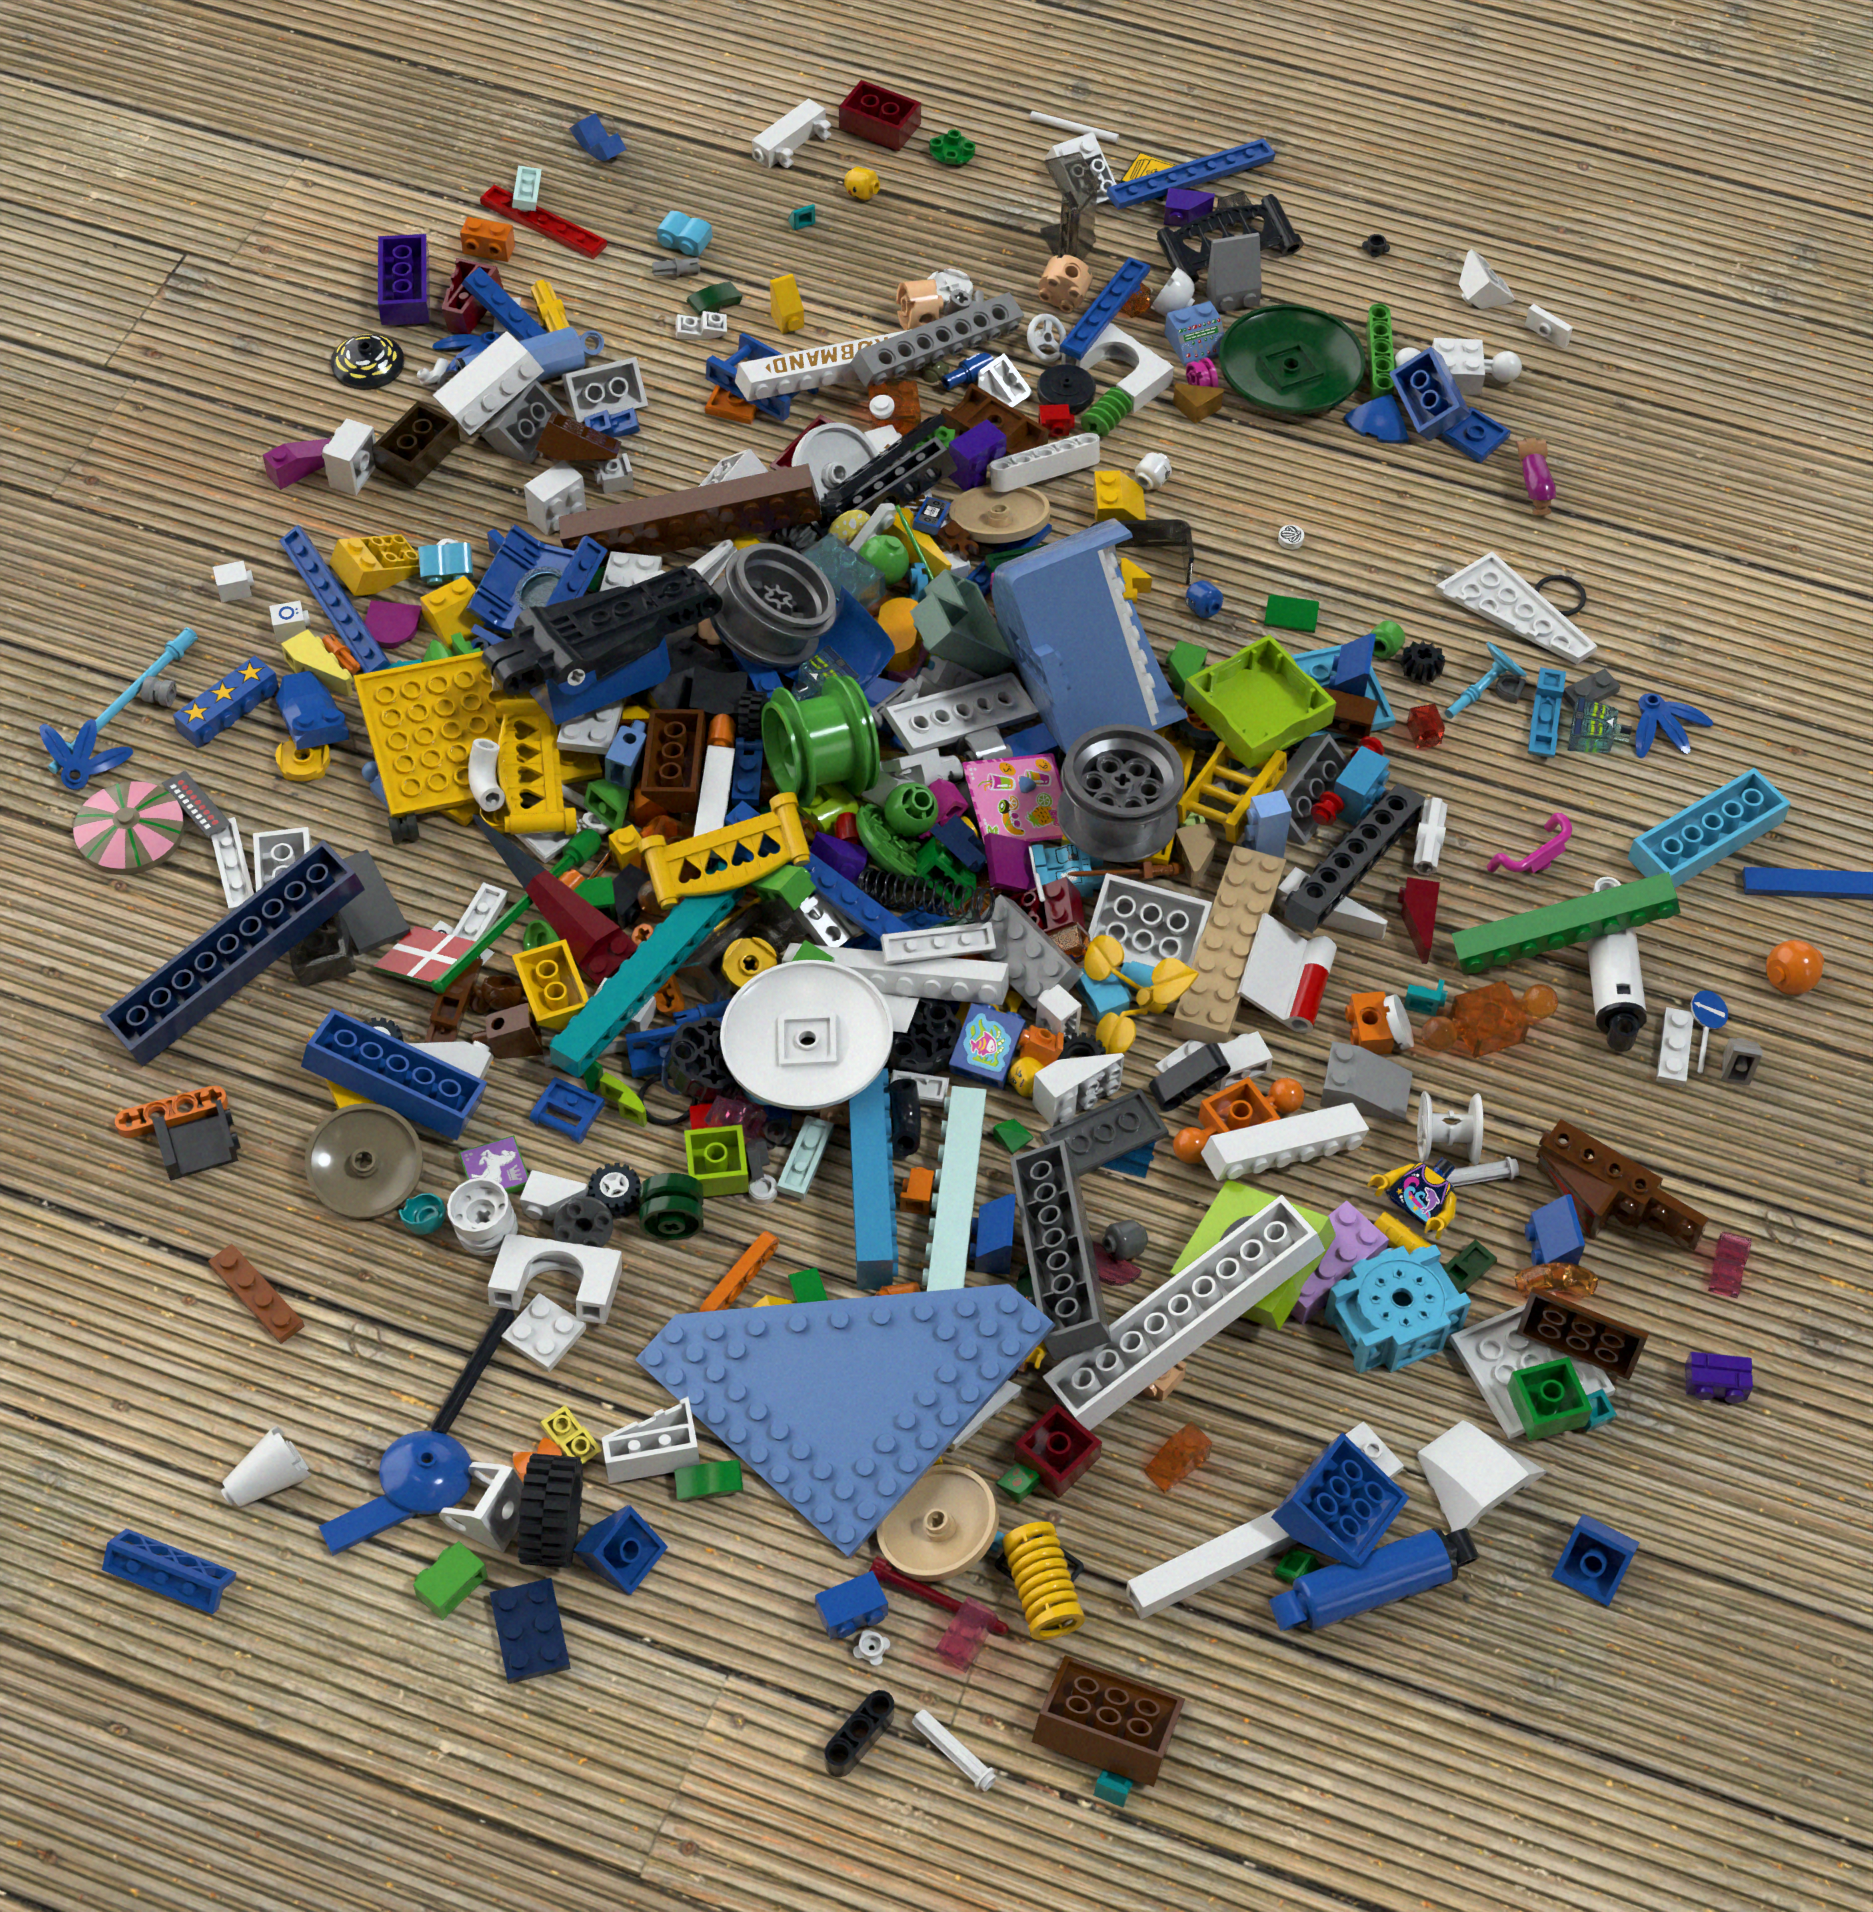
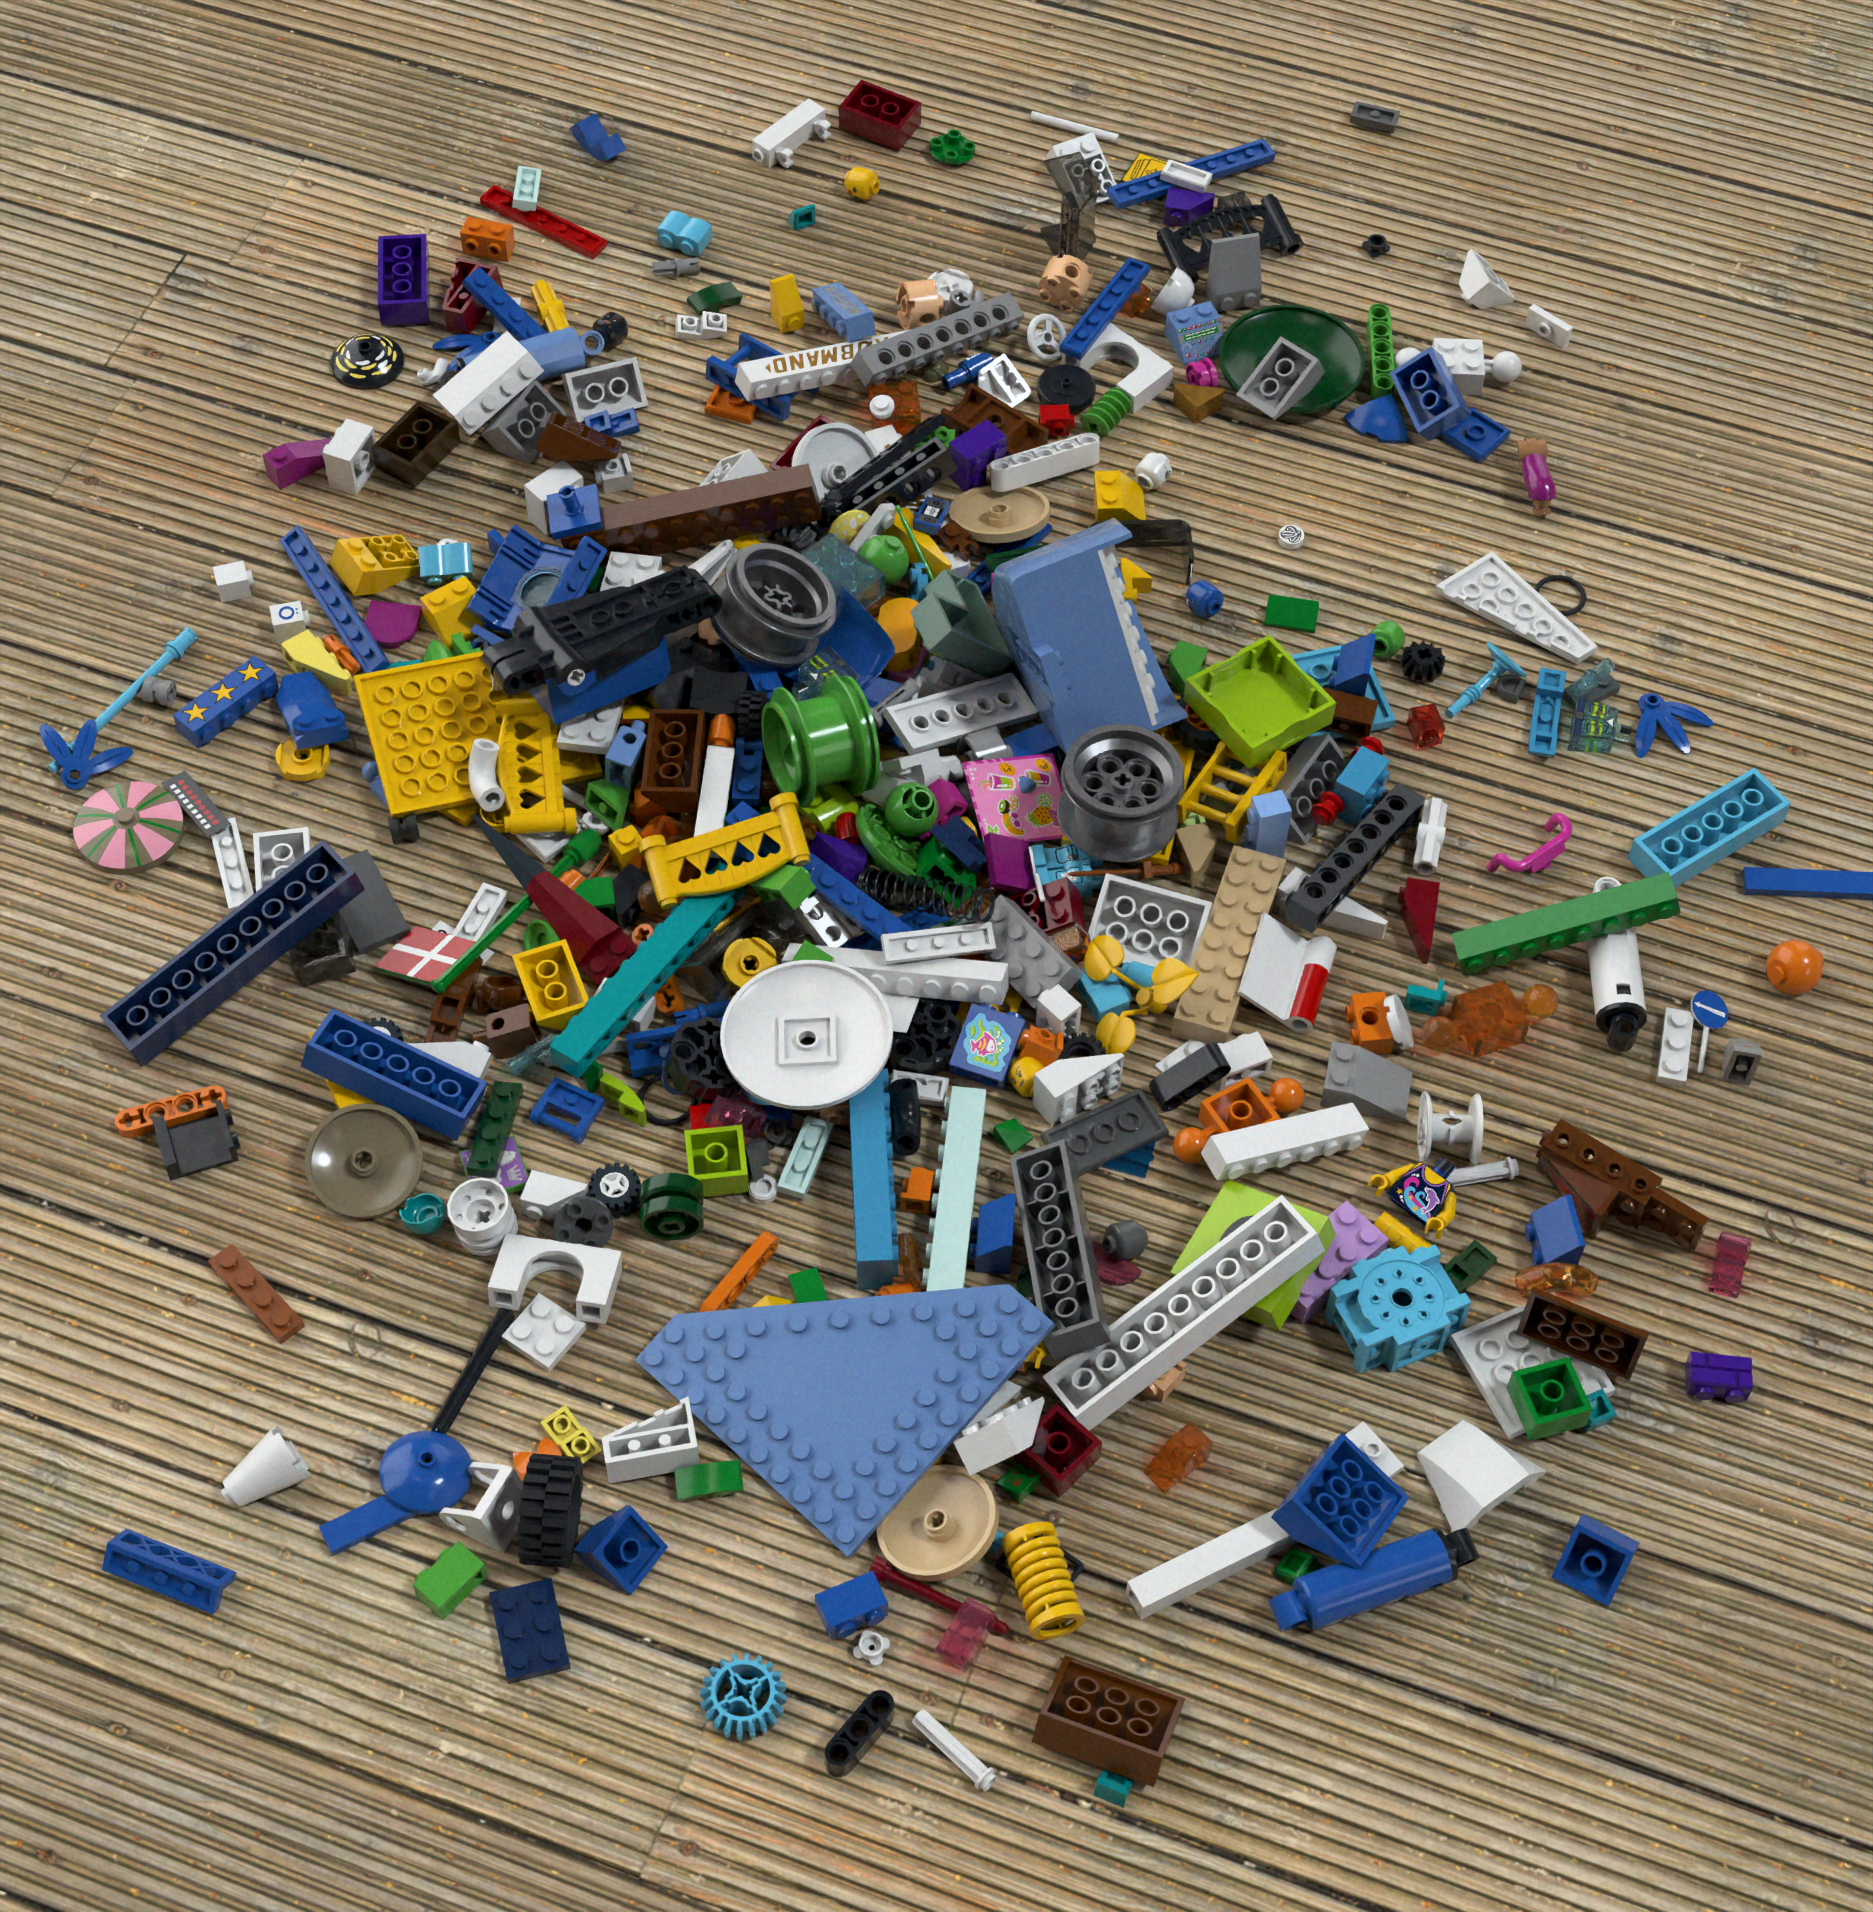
none -> dark green plate [466,1081,524,1178]
none -> clear light blue axle [506,1034,556,1077]
none -> blue tile [546,484,603,540]
none -> black head [592,312,628,348]
none -> medium azure gear [700,1652,787,1741]
none -> medium blue brick [811,282,876,342]
none -> clear orange piece [898,1232,922,1289]
none -> white slope [954,1396,1045,1476]
none -> white tile [1160,159,1212,194]
none -> light grey slope [1236,336,1325,420]
none -> dark grey plate [1349,101,1400,133]
none -> clear light blue axle [1569,658,1615,699]

